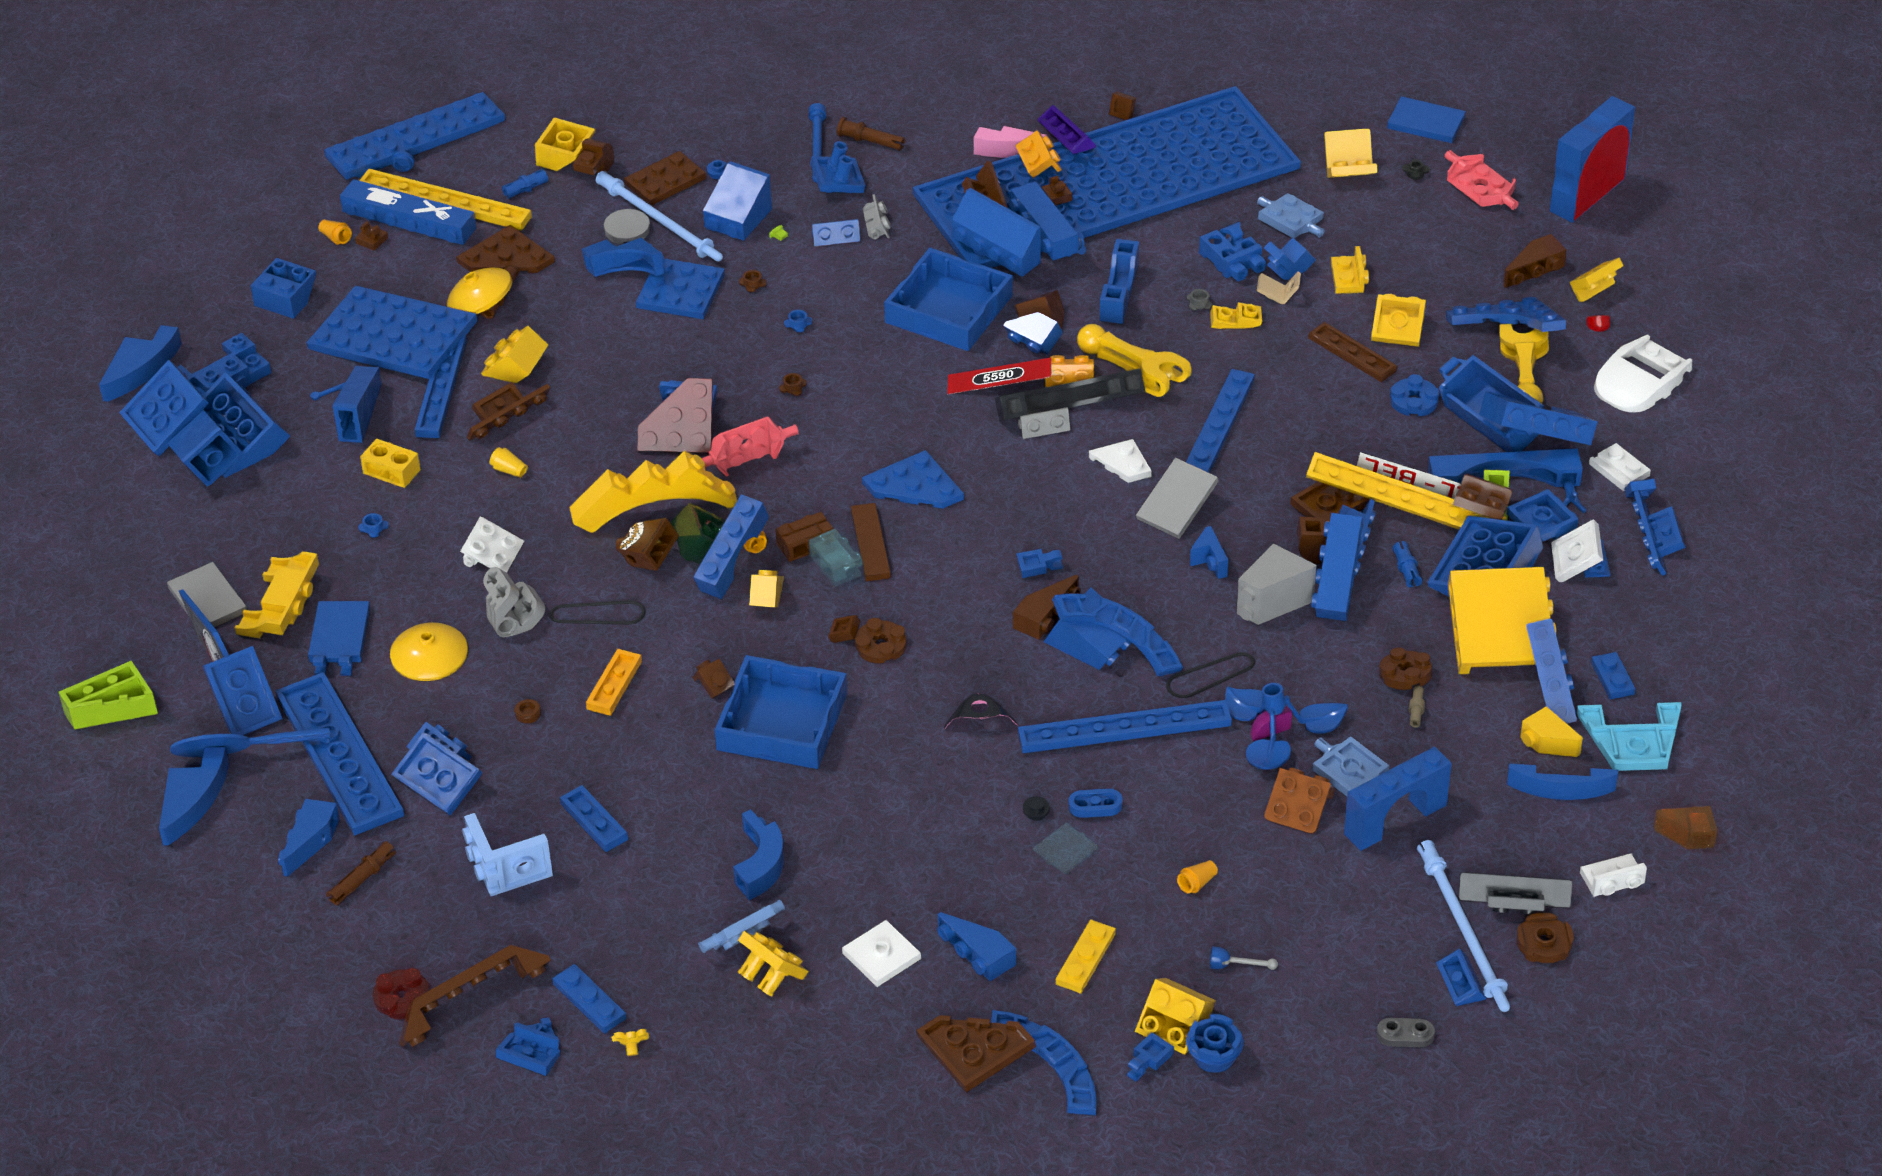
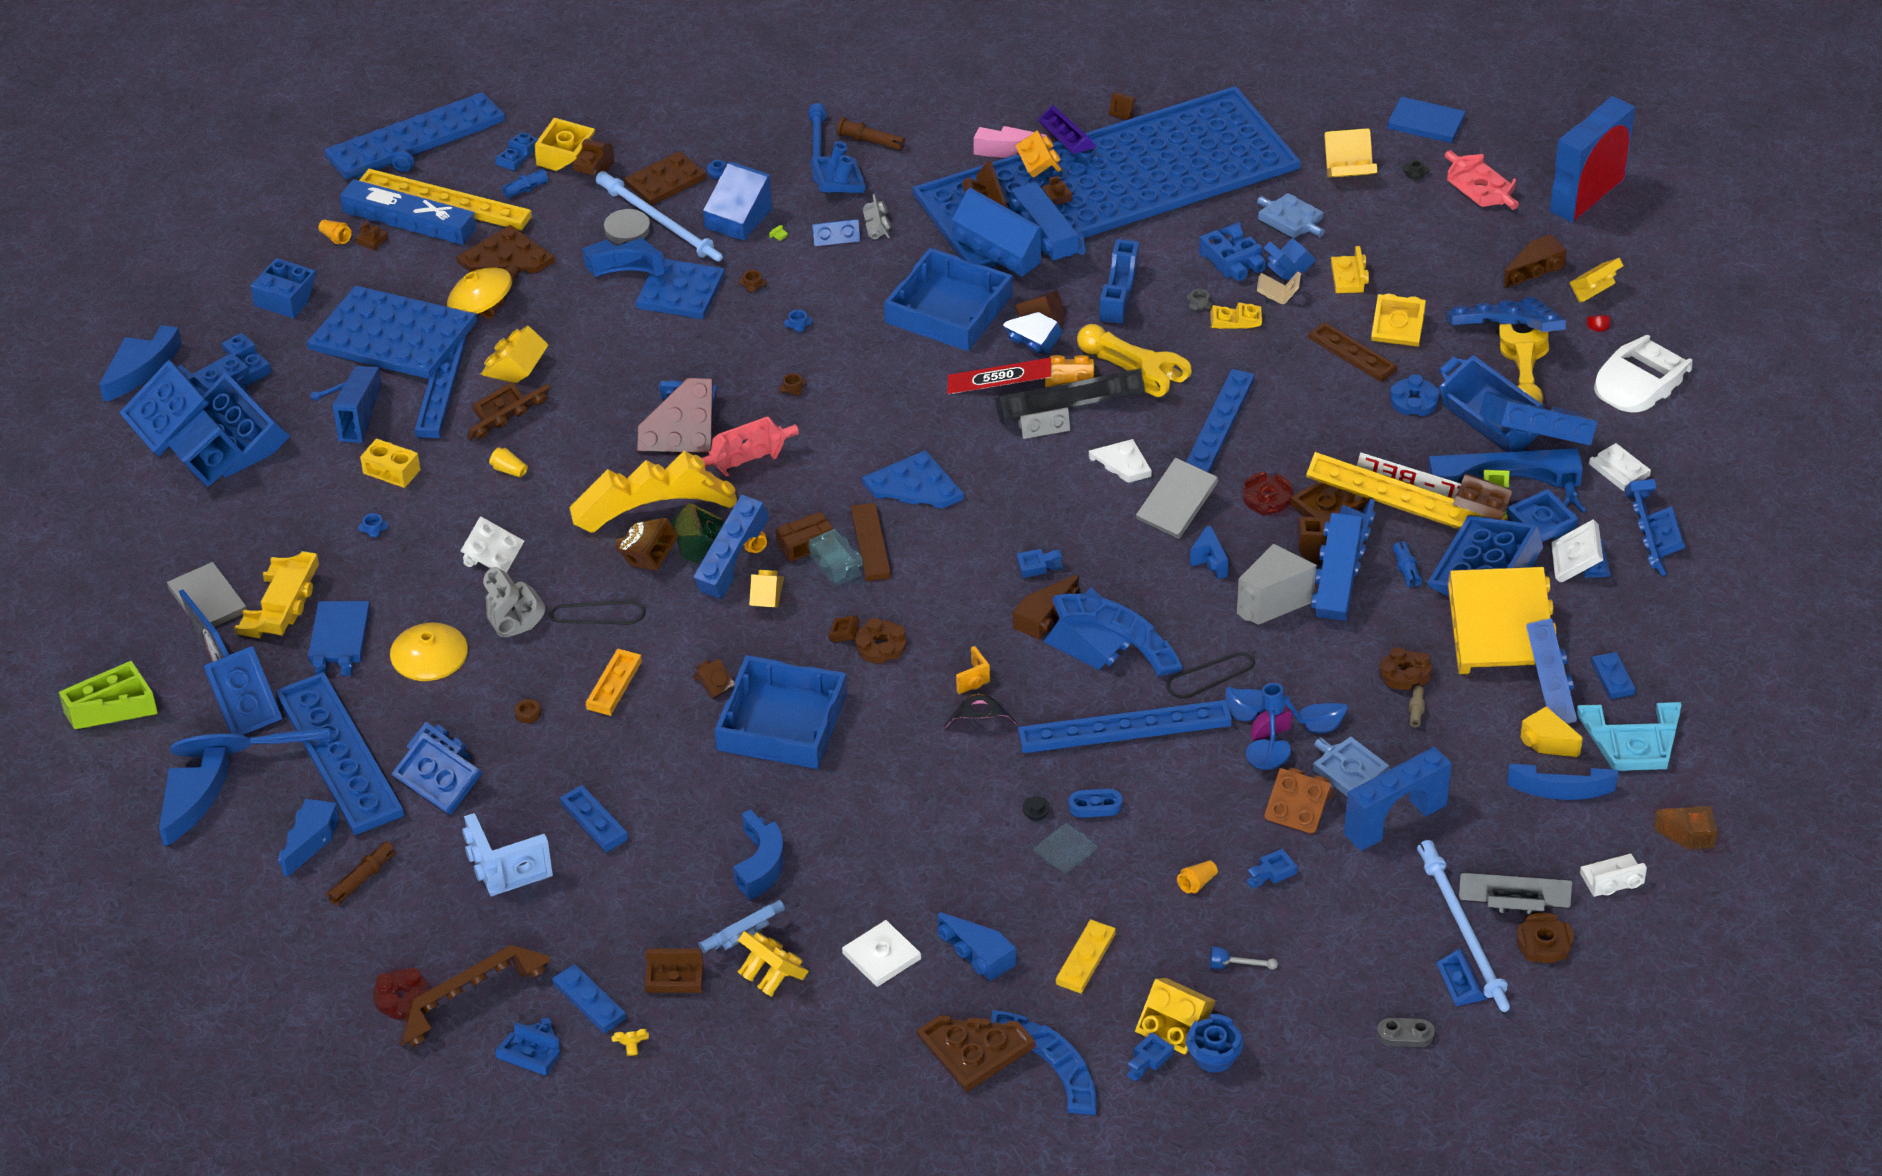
none -> blue slope [495,133,539,171]
none -> reddish brown bracket [645,948,704,993]
none -> light orange bracket [956,646,990,694]
none -> clear red plate [1242,472,1292,516]
none -> blue plate [1246,849,1298,889]

